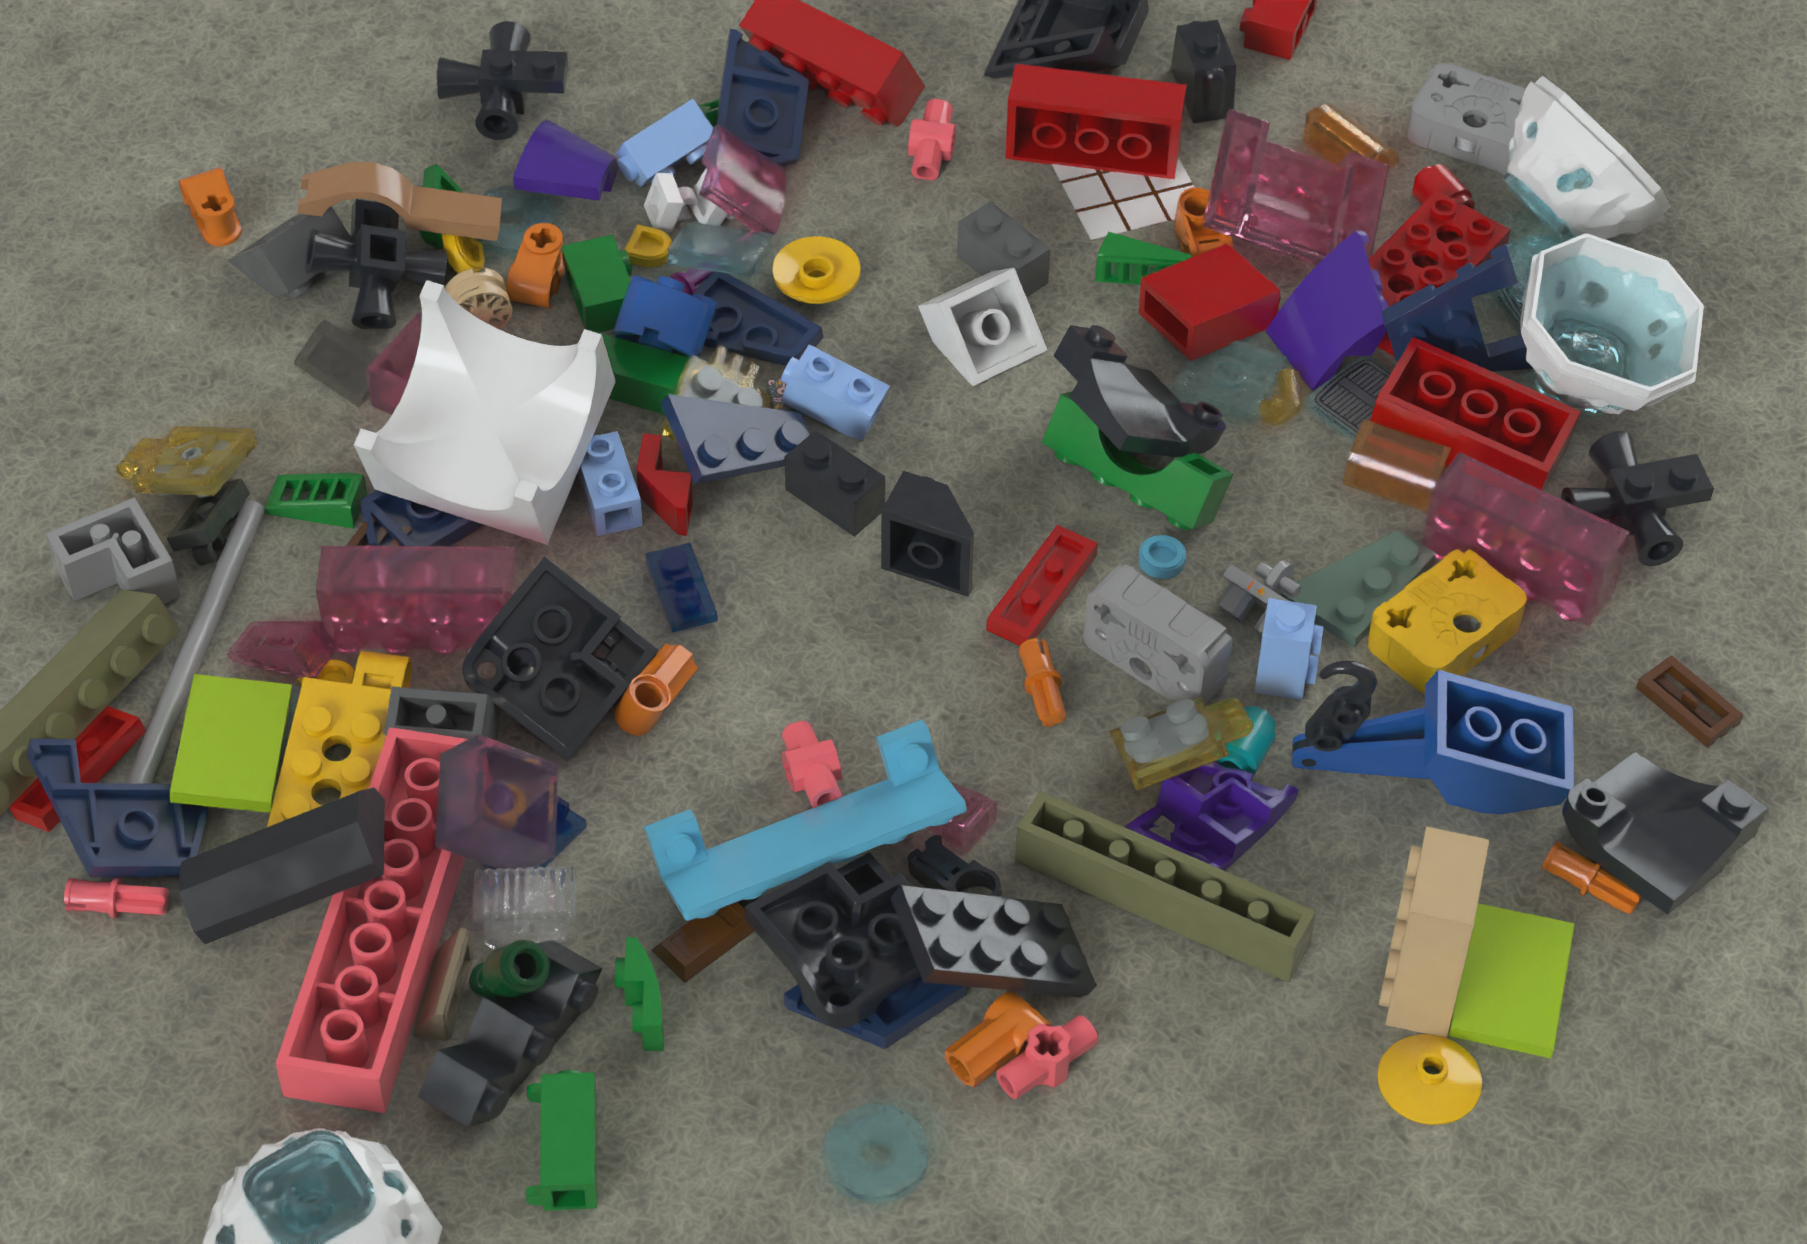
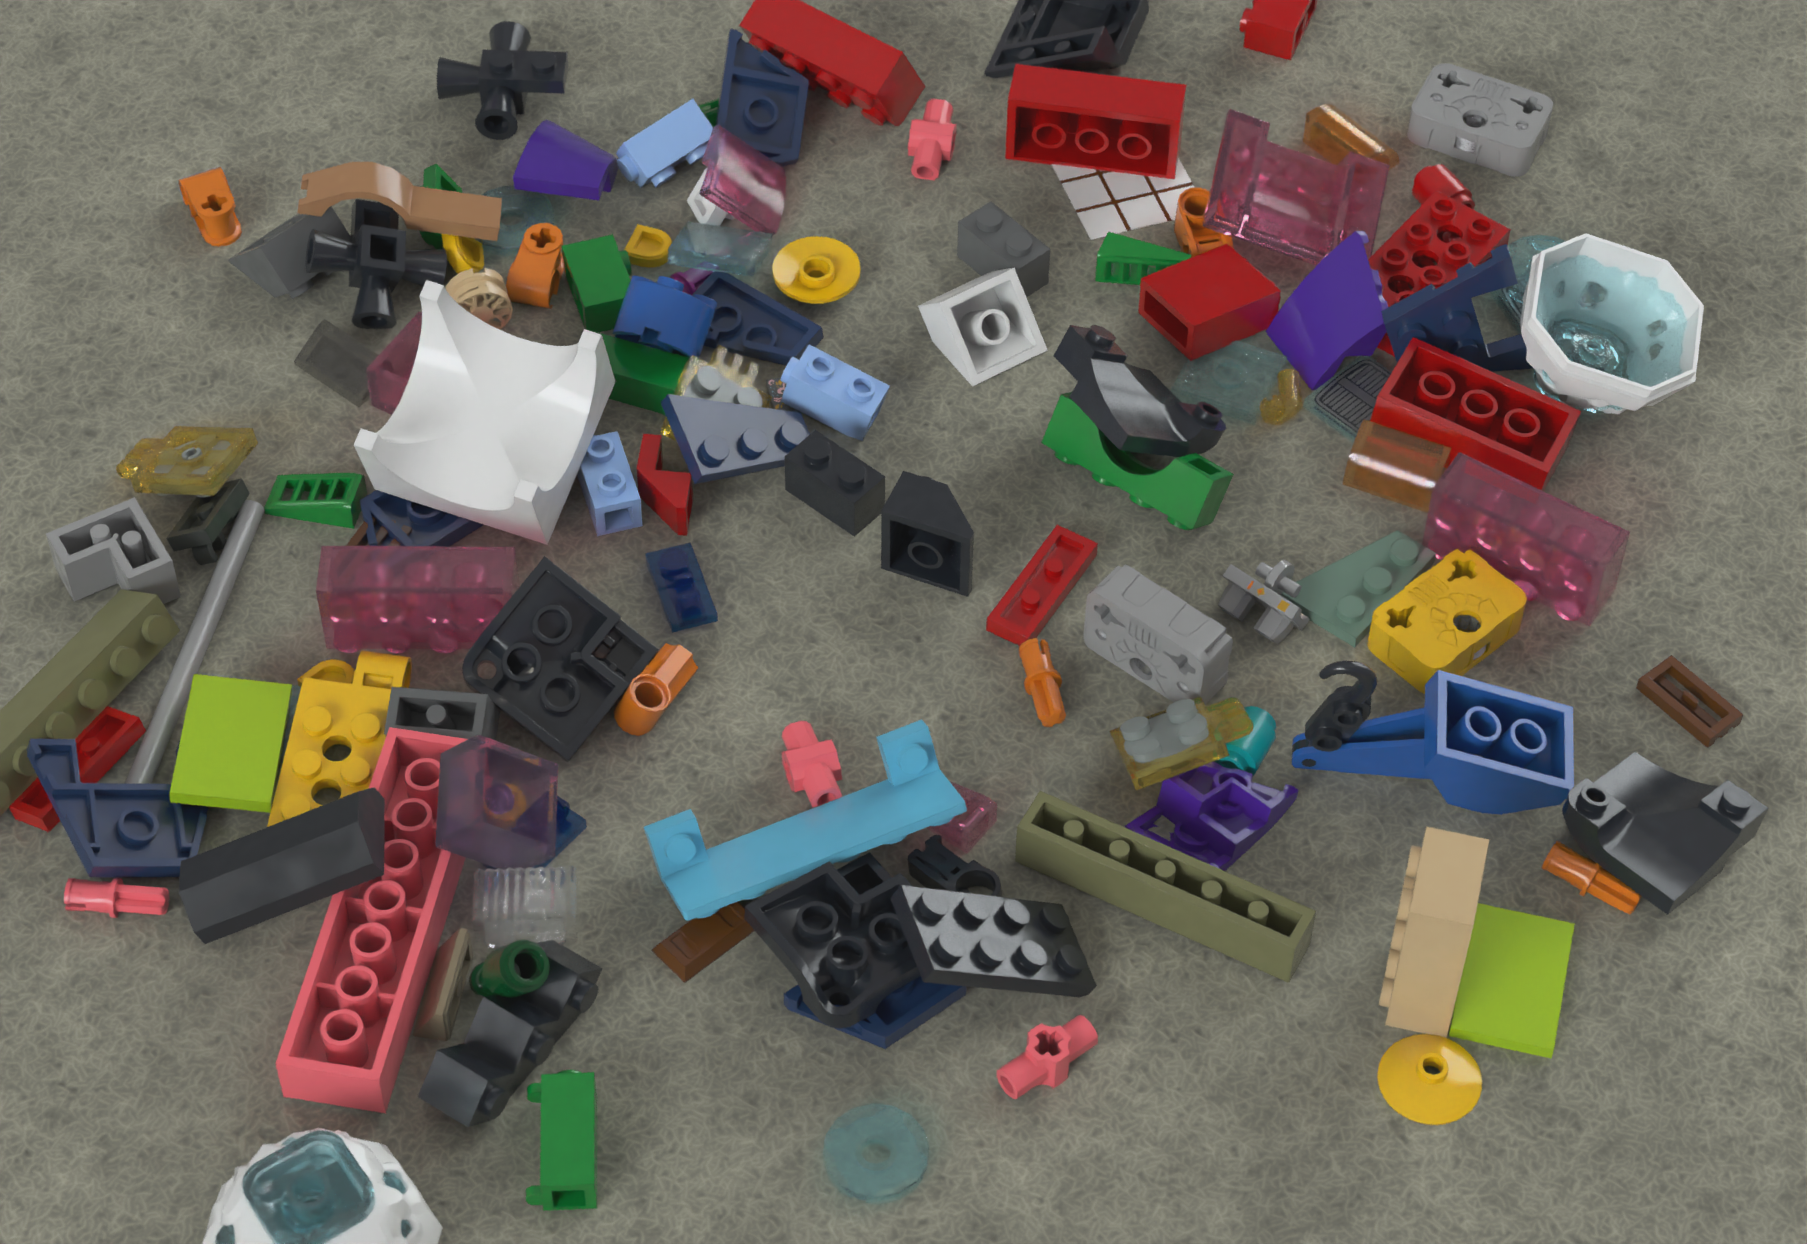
clear pink slope [227,621,337,678] -> none
green slope [615,937,664,1051] -> none
white tile [644,173,698,233] -> none
orange piece [945,991,1052,1088] -> none
medium azure tile [1139,535,1186,579] -> none
black torso [1171,19,1236,124] -> none
light blue brick [1254,598,1324,700] -> none
white rock [1501,76,1671,242] -> none
black brick [1561,431,1714,566] -> none

